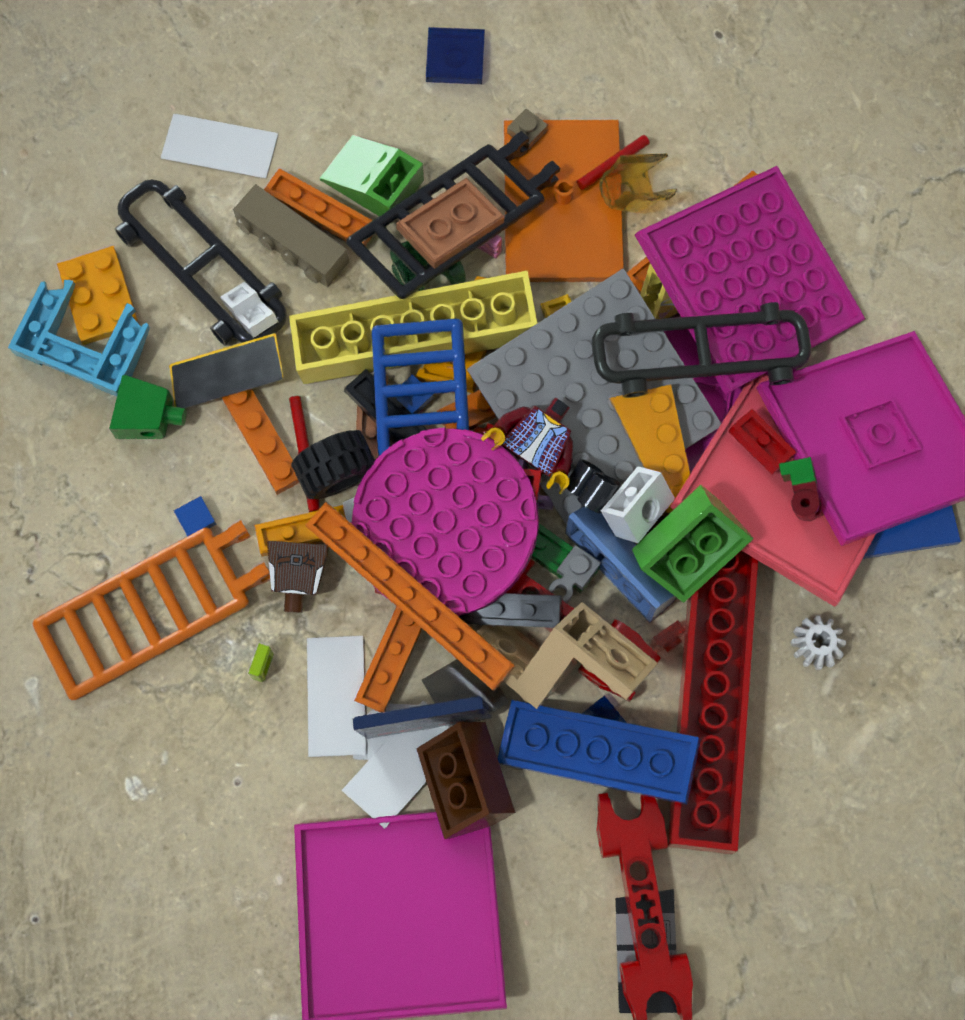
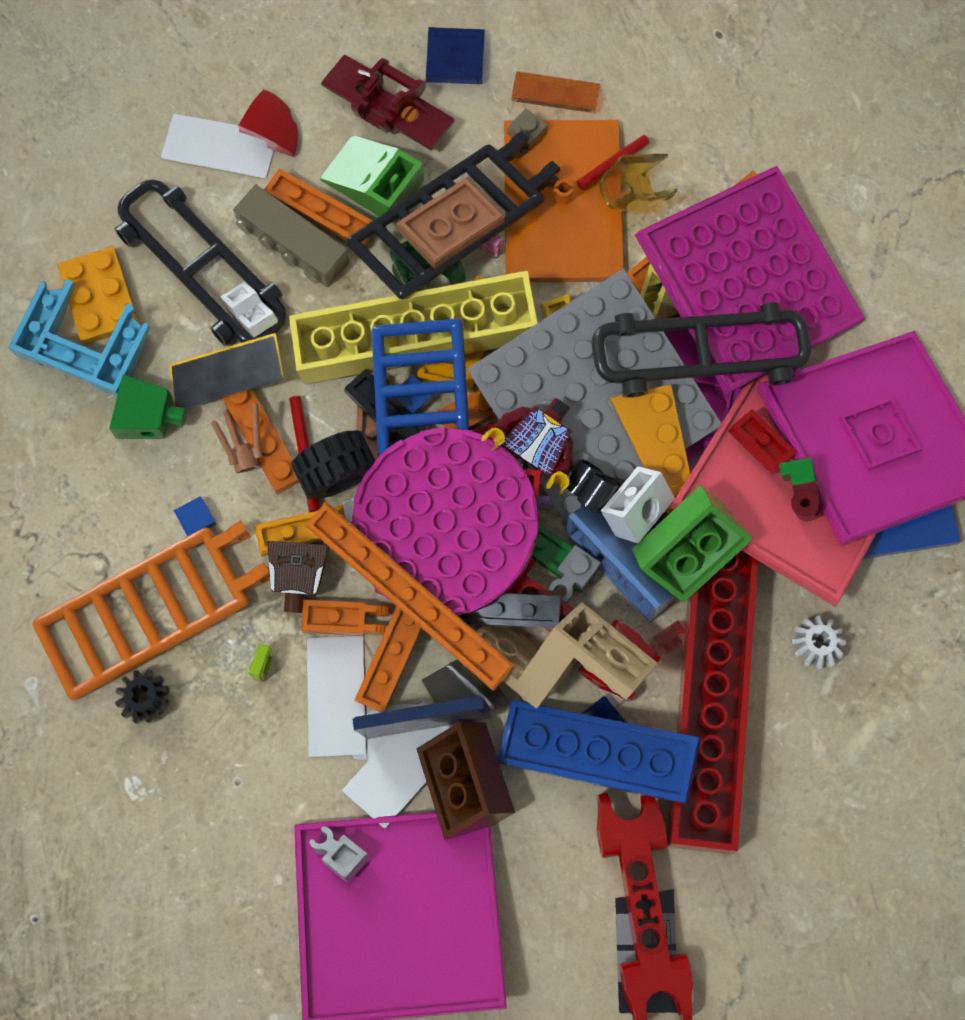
none -> black gear [115,670,170,724]
none -> nougat plant [211,403,263,473]
none -> red brick [238,89,298,157]
none -> orange hinge [301,600,391,636]
none -> light grey plate [309,826,370,883]
none -> dark red piece [321,54,455,151]
none -> clear orange tile [511,71,600,113]

